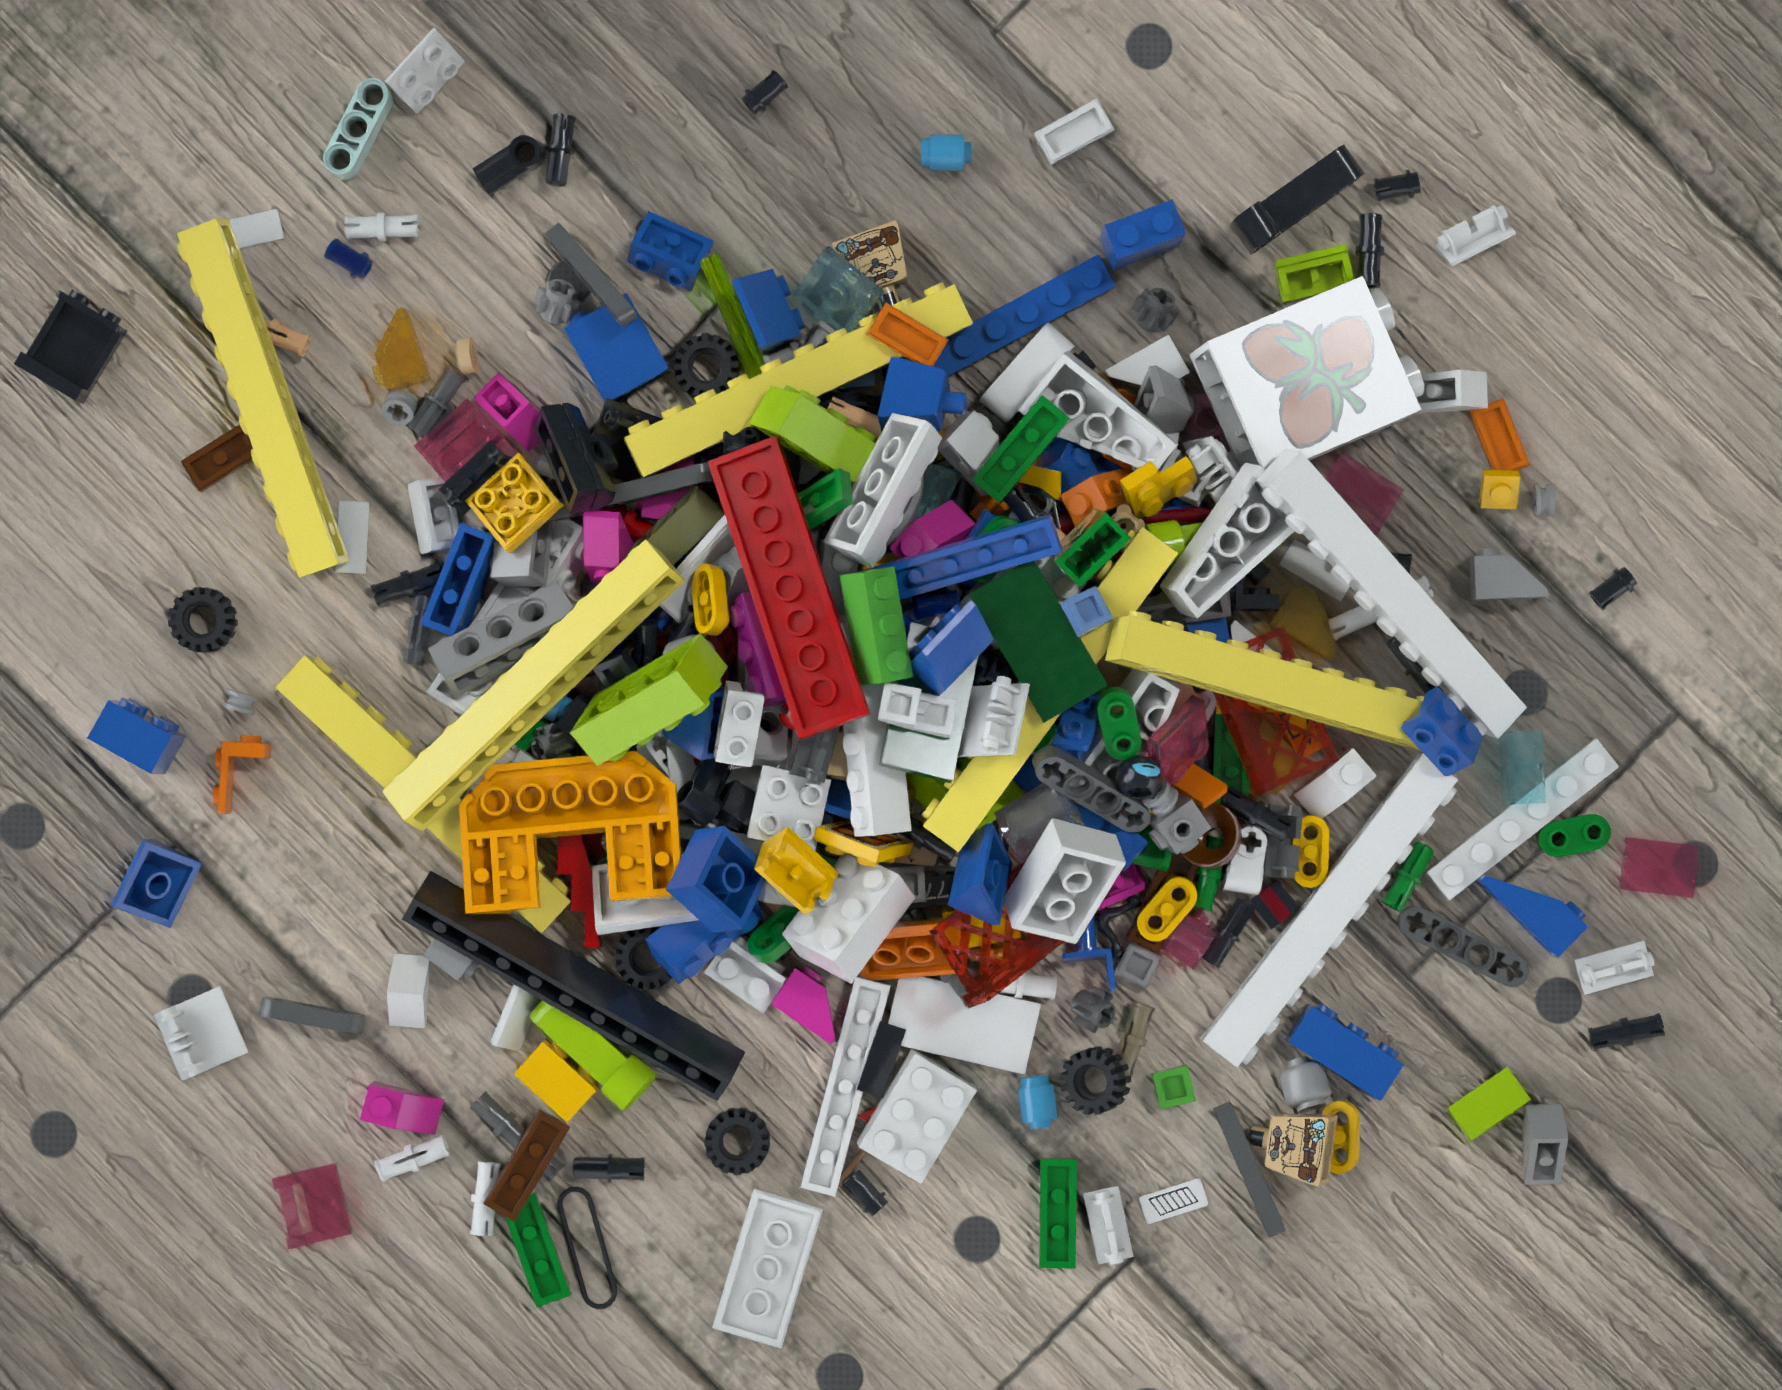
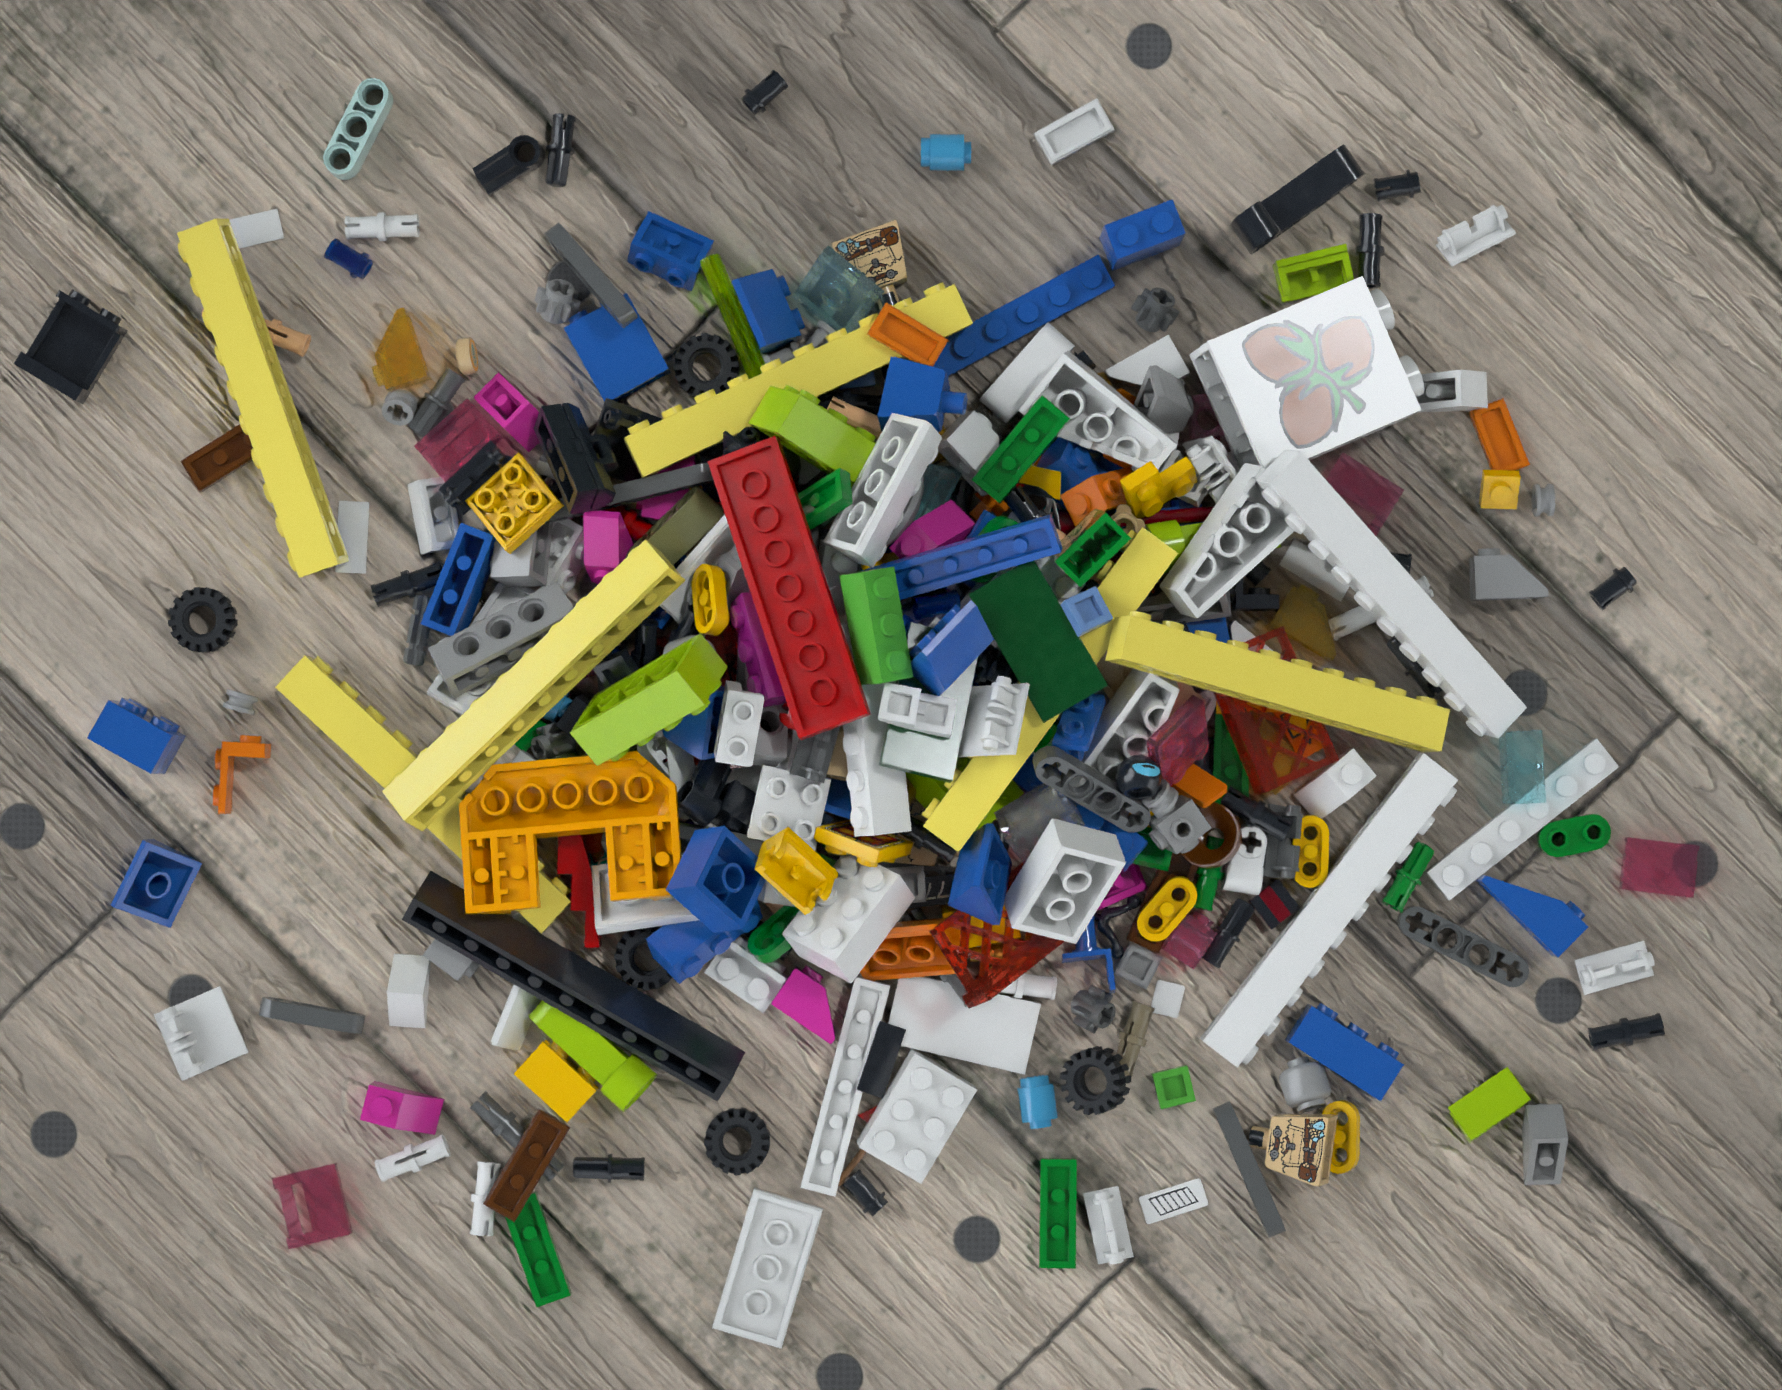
white hinge [385,27,465,114] -> none
black piece [557,1186,617,1309] -> none
green plate [1096,687,1142,760] -> none
blue bracket [1401,687,1483,776] -> none
none -> white sticker [1151,980,1185,1018]

